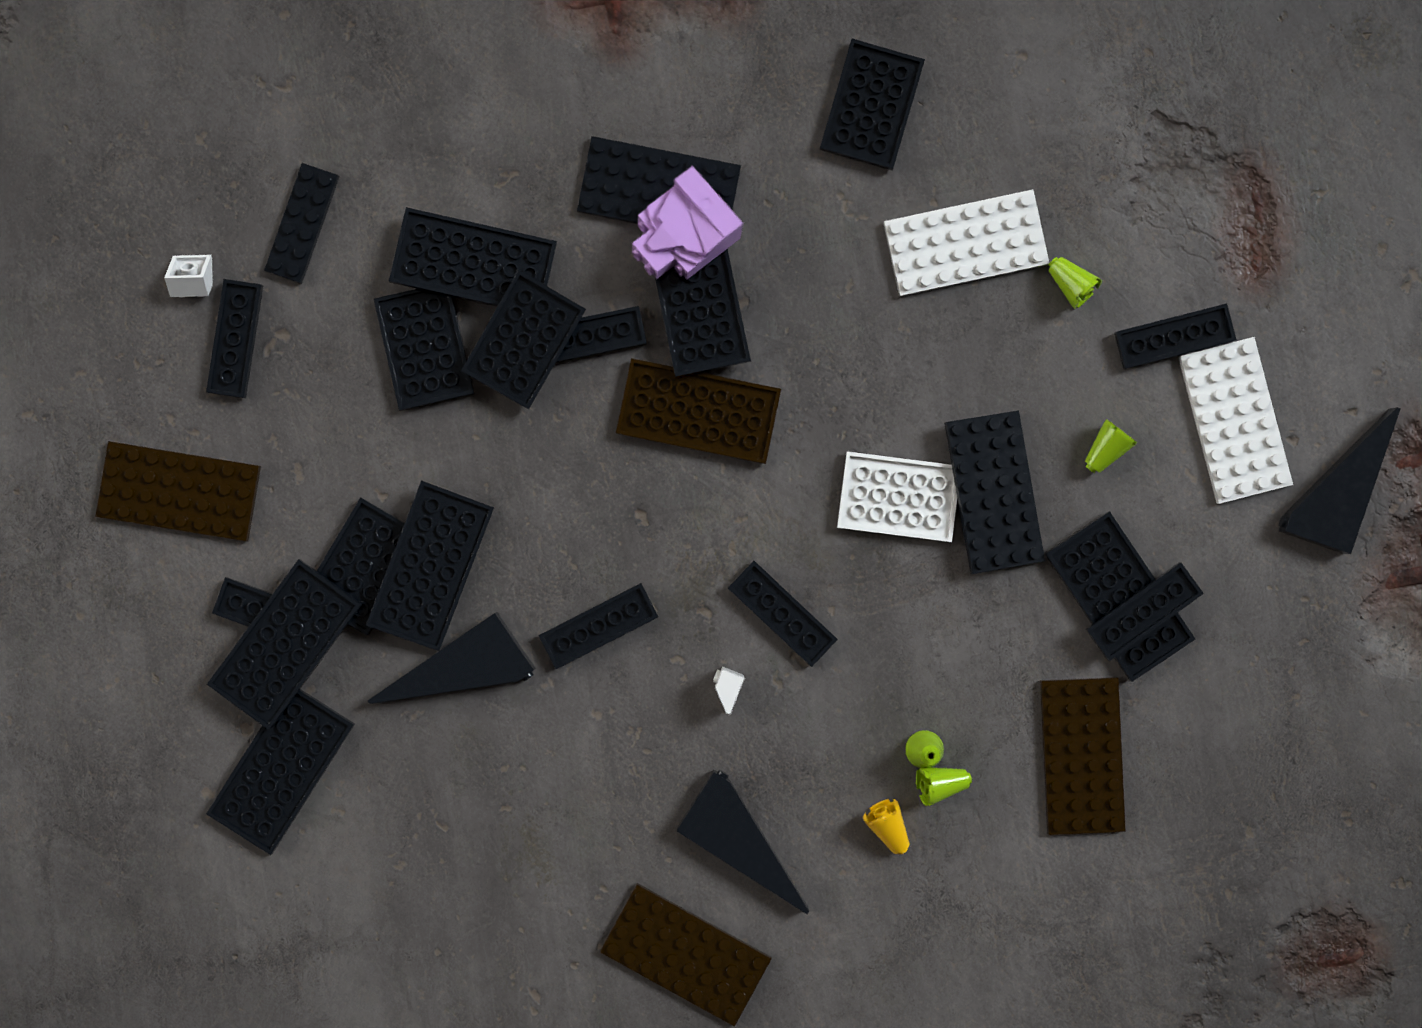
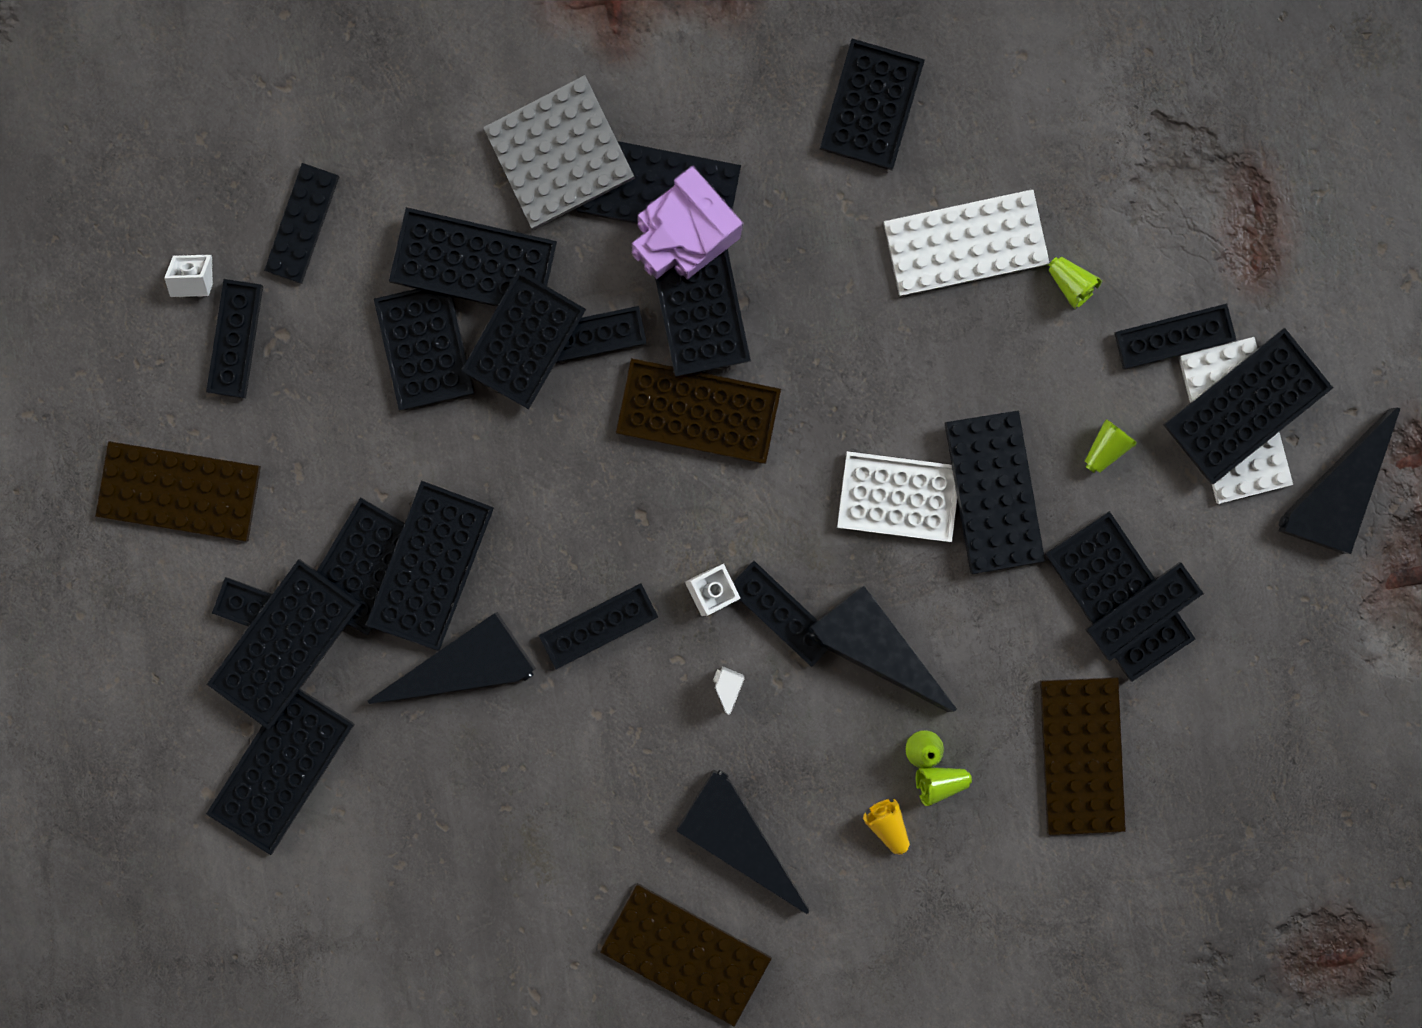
none -> light grey plate [483,75,635,230]
none -> white slope [685,564,740,616]
none -> black slope [807,586,957,712]
none -> black plate [1163,328,1333,485]

